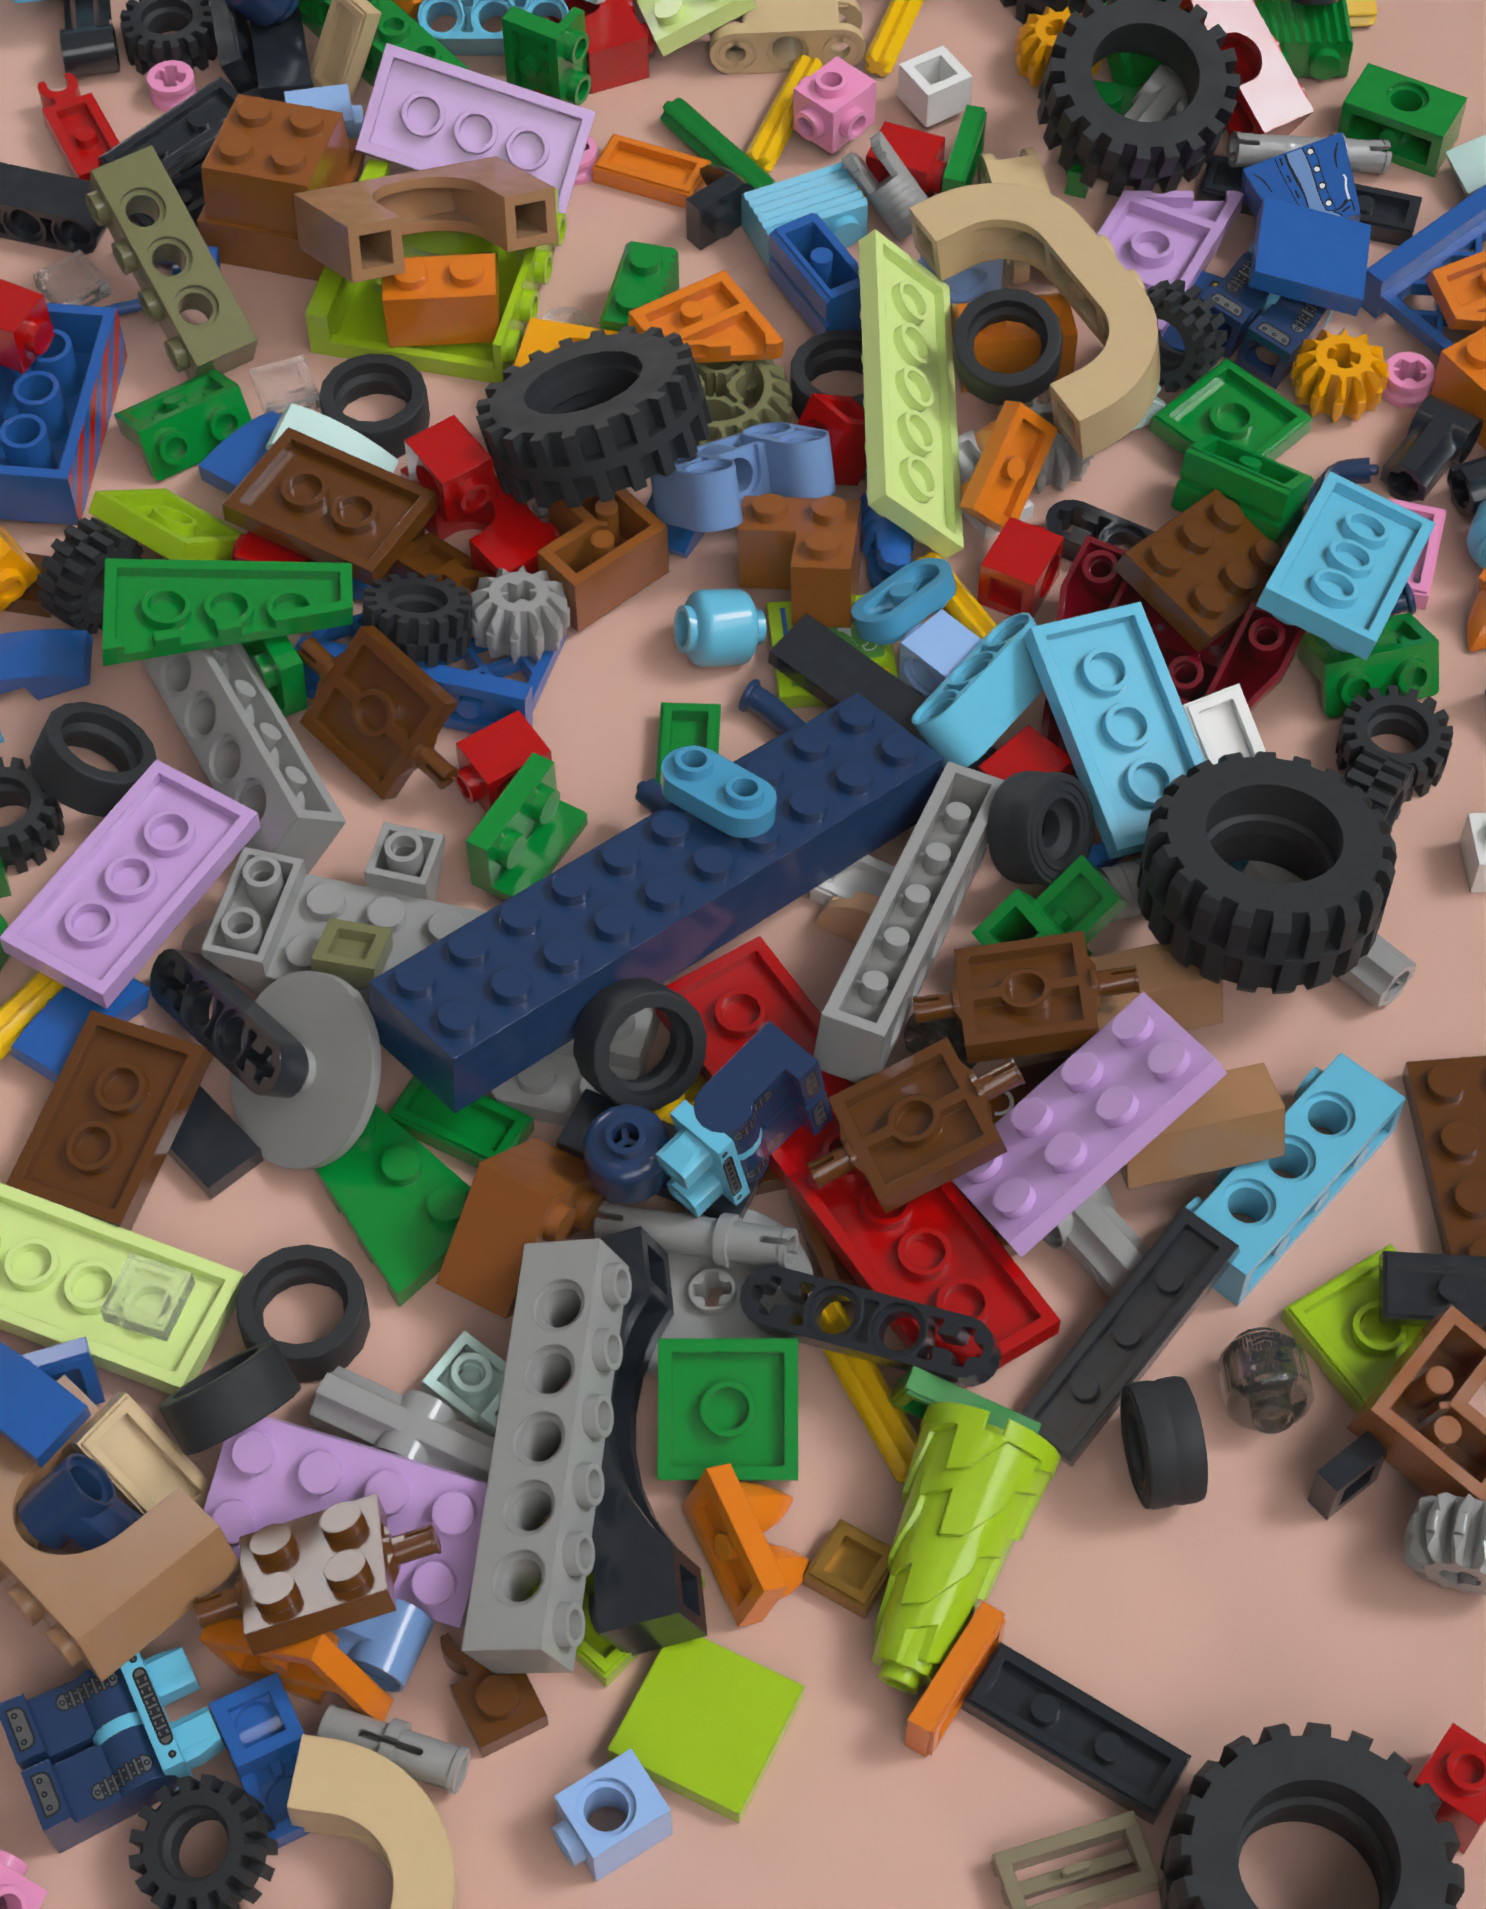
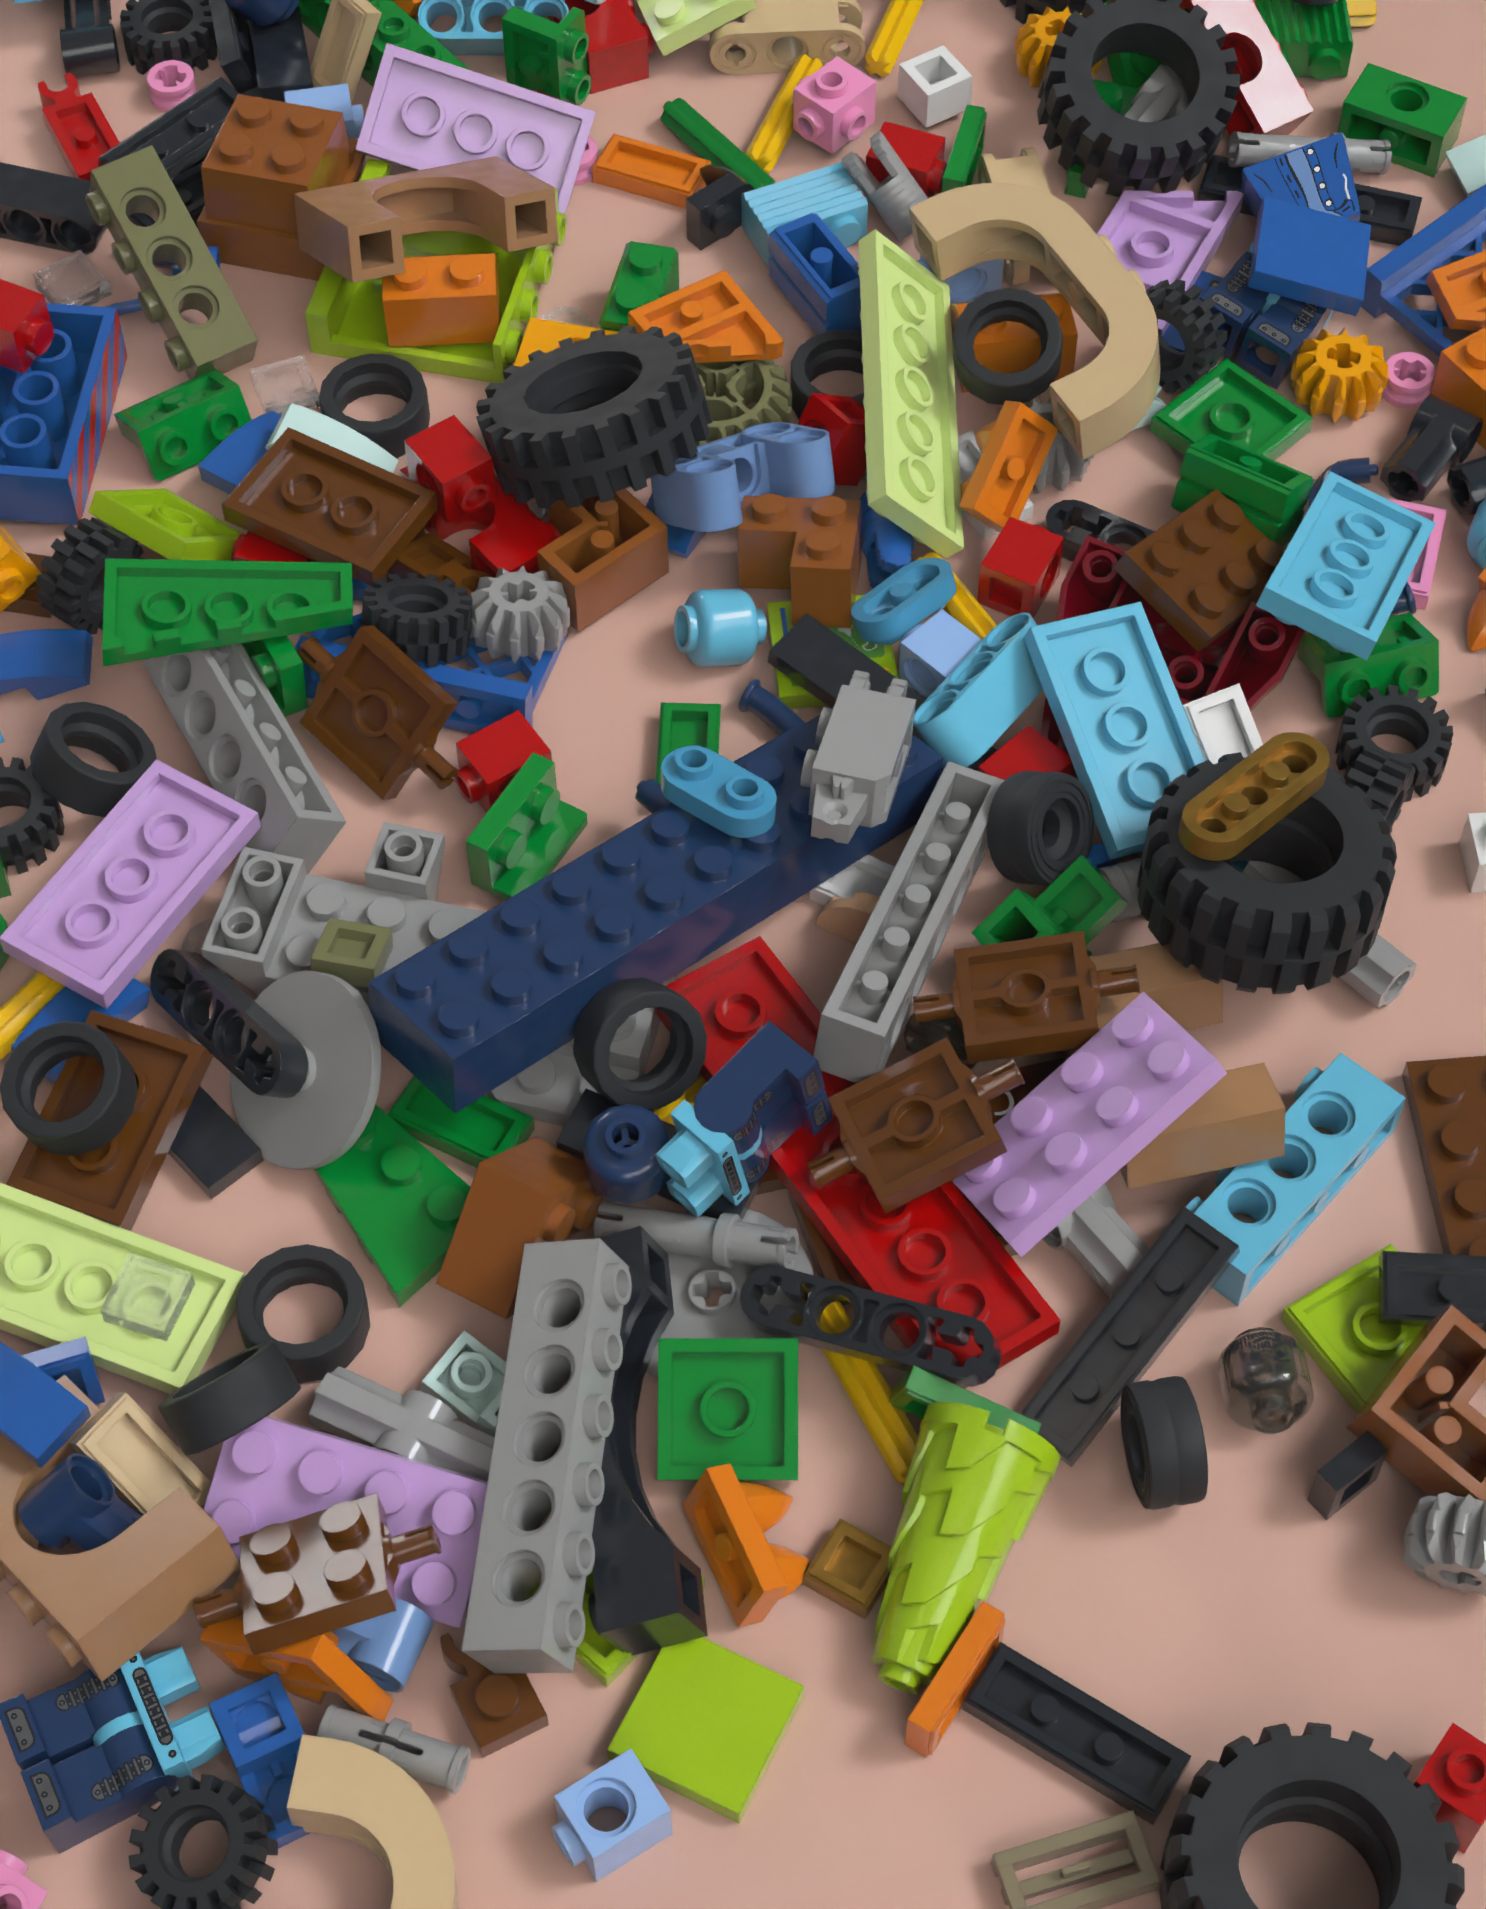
none -> black tyre [0,1021,138,1156]
none -> light grey hinge [800,670,916,844]
none -> pearl gold plate [1178,732,1330,861]

